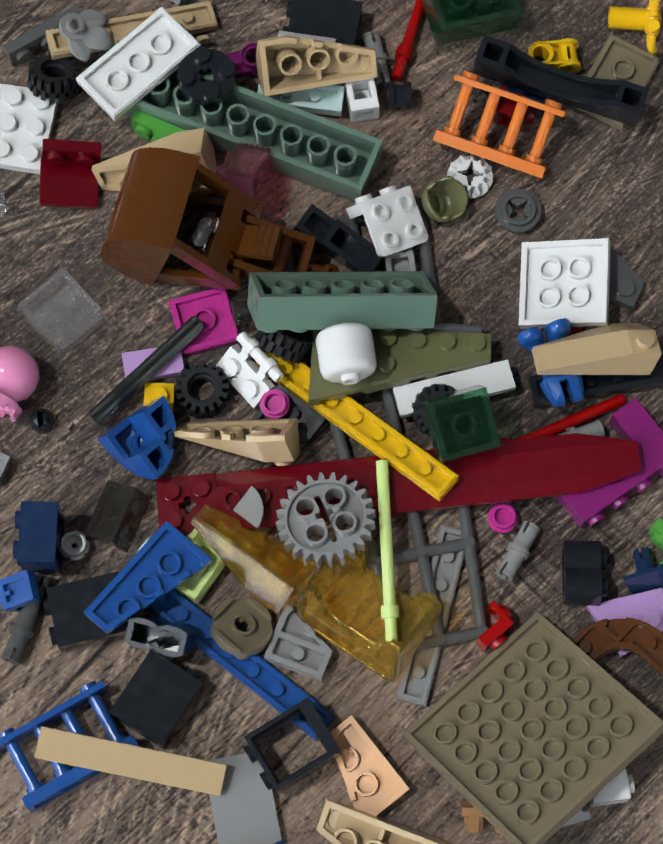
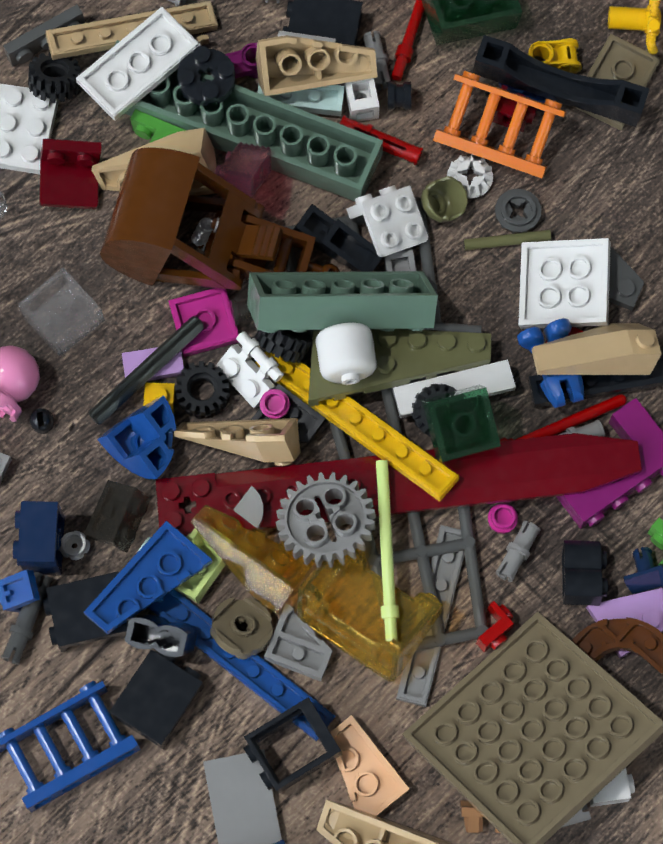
tan tile [34,726,227,796] -> none
light grey plate [59,9,112,62] -> none
none -> red pin [340,115,423,165]
none -> olive bar [463,230,551,251]

